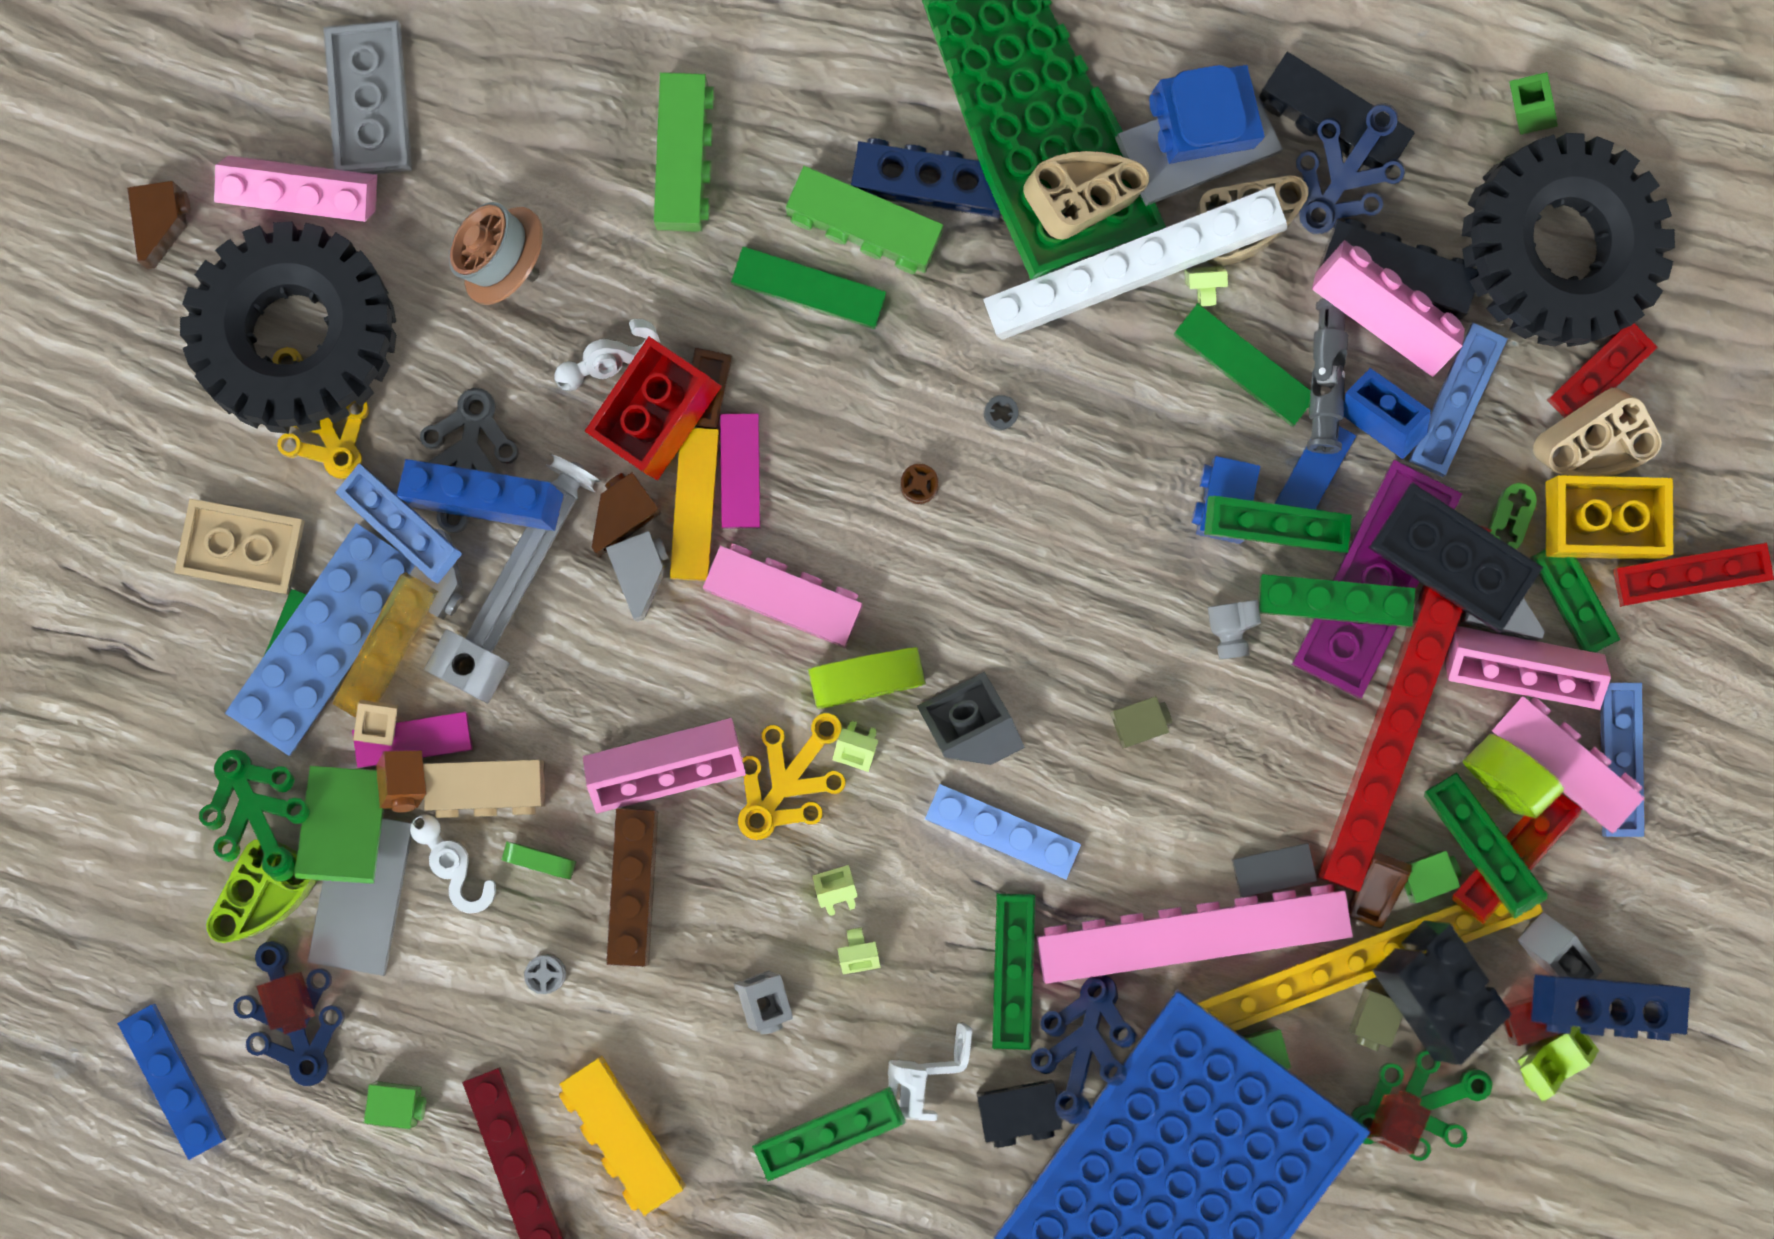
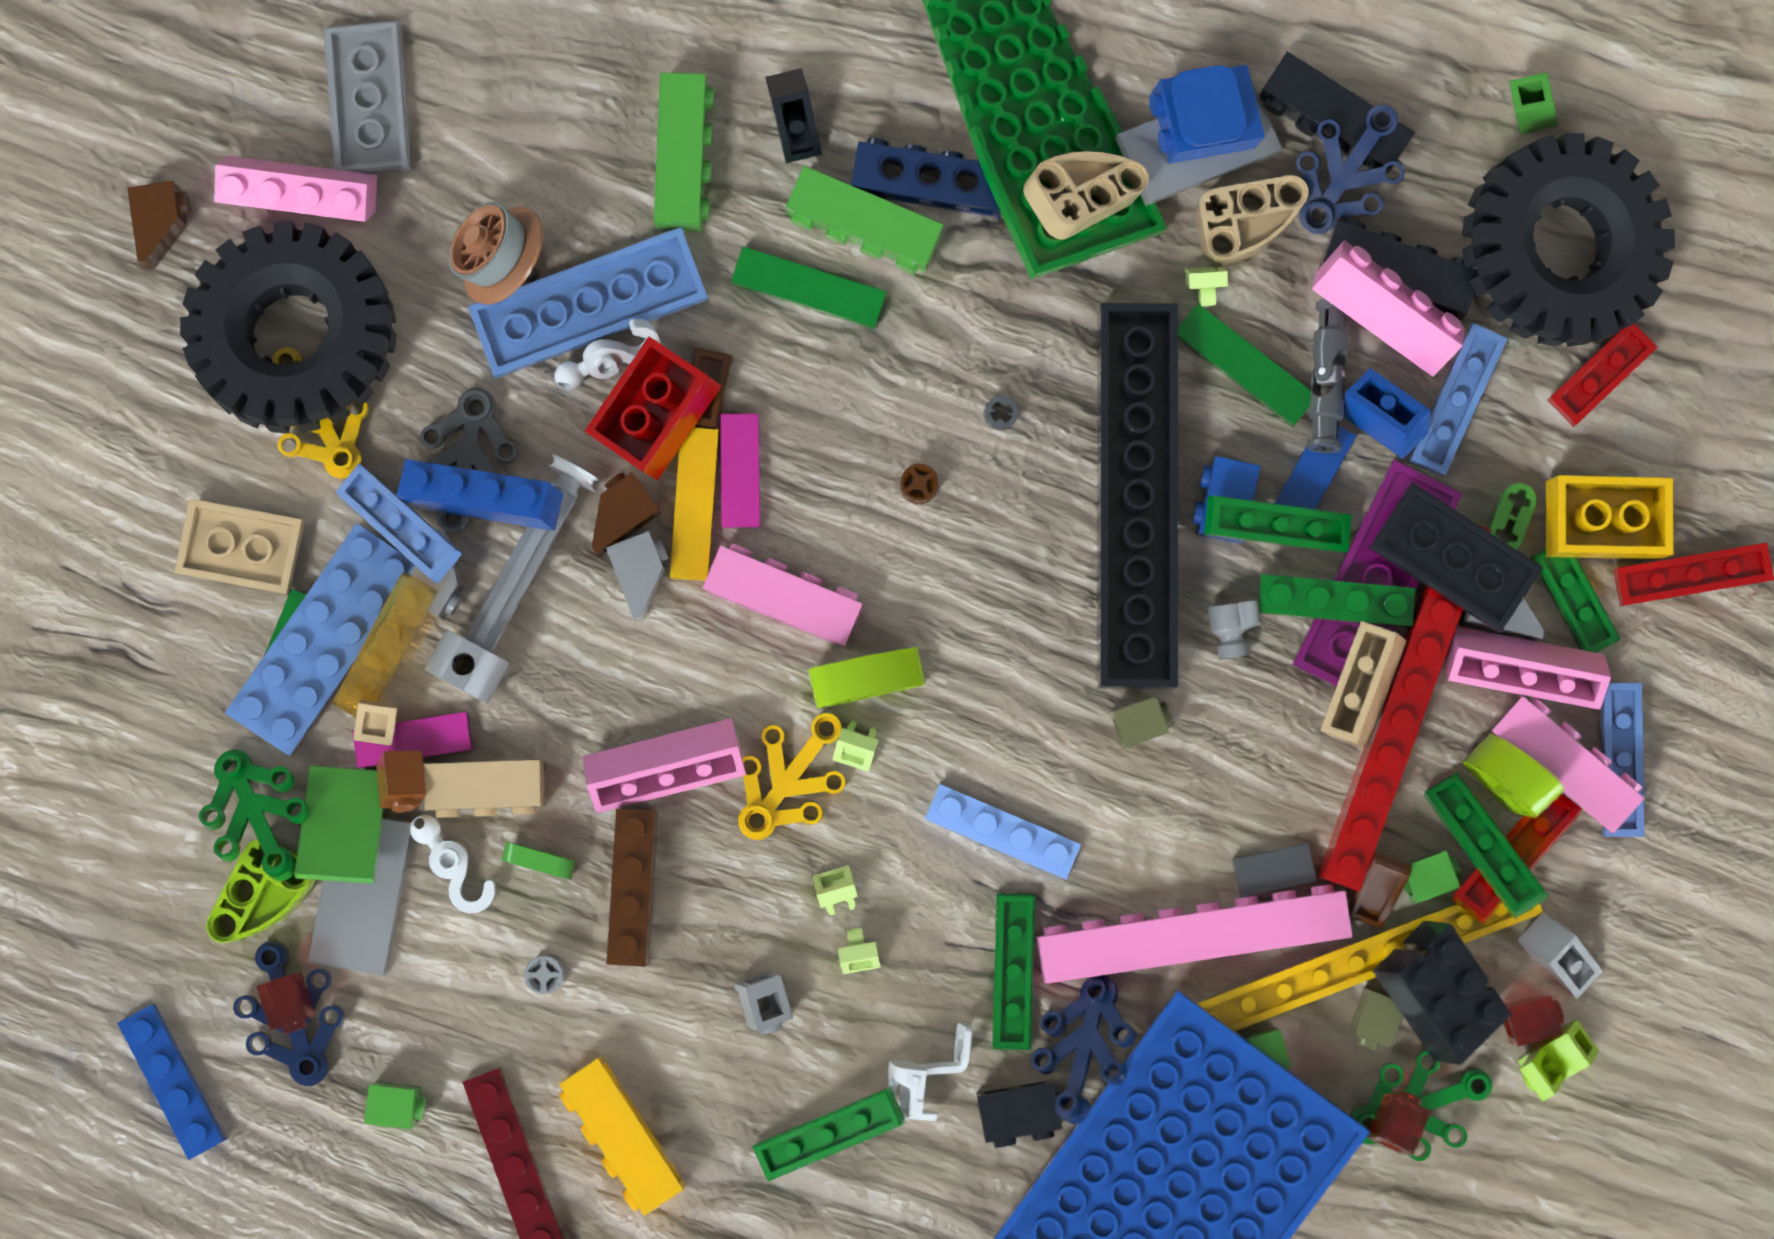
dark grey slope [917,672,1025,765] -> none
white brick [983,186,1287,340] -> none
dark blue brick [1531,974,1690,1041] -> none
tan beam [1533,388,1662,476] -> none
none -> medium blue plate [468,227,708,379]
none -> black slope [765,68,822,164]
none -> black brick [1097,303,1178,689]
none -> tan brick [1320,621,1407,749]

